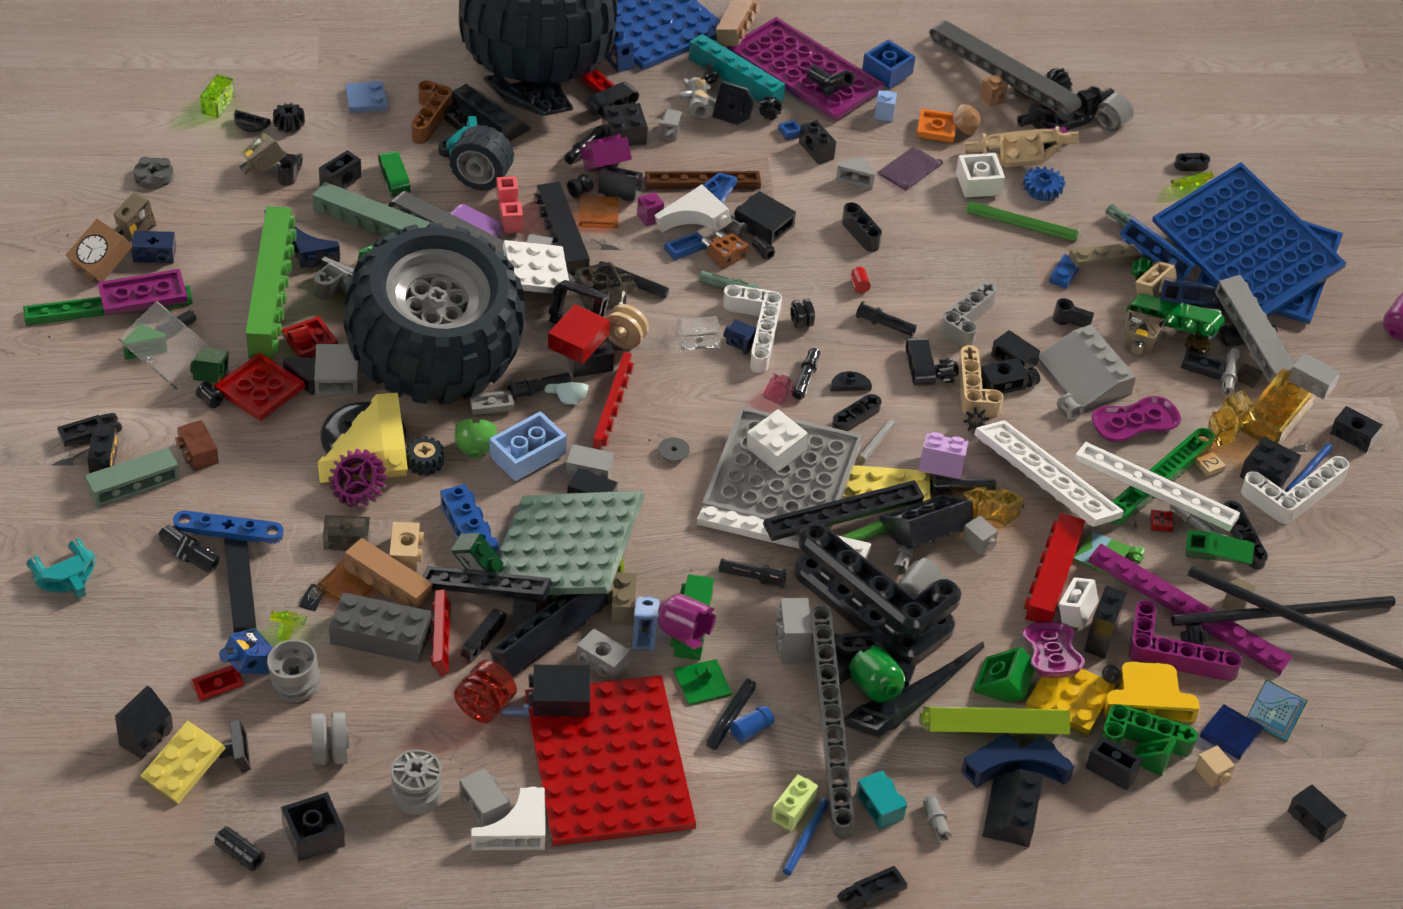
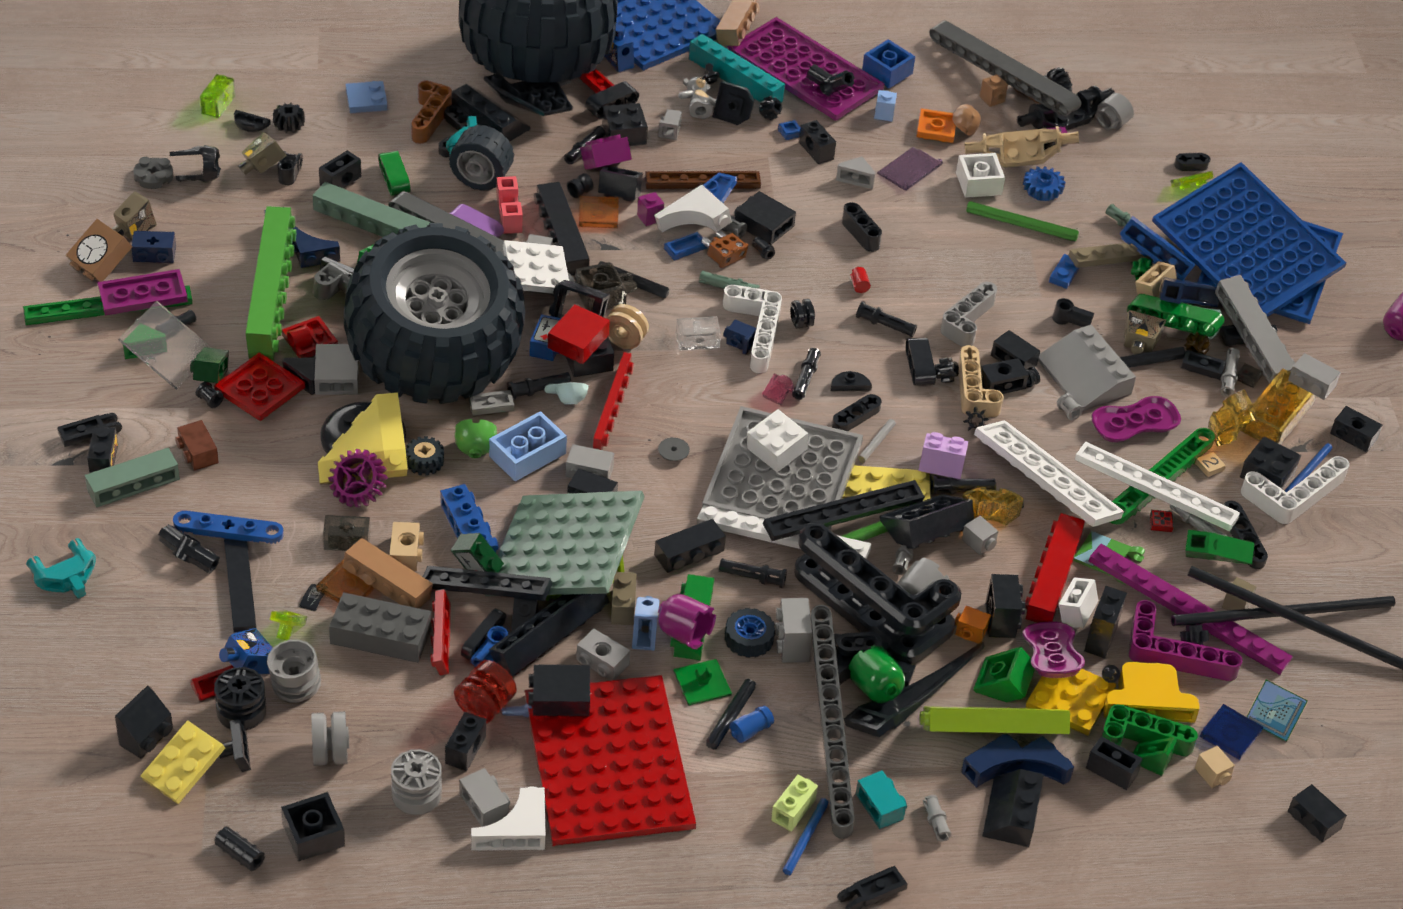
none -> black piece [169,145,221,182]
none -> black wheel [214,667,266,730]
none -> black brick [445,712,486,771]
none -> blue piece [471,626,508,672]
none -> brick [529,314,561,361]
none -> black brick [654,519,726,573]
none -> black wheel [724,608,775,658]
none -> orange brick [955,606,991,644]
none -> black brick [985,574,1025,638]
none -> black axle [1120,346,1186,368]

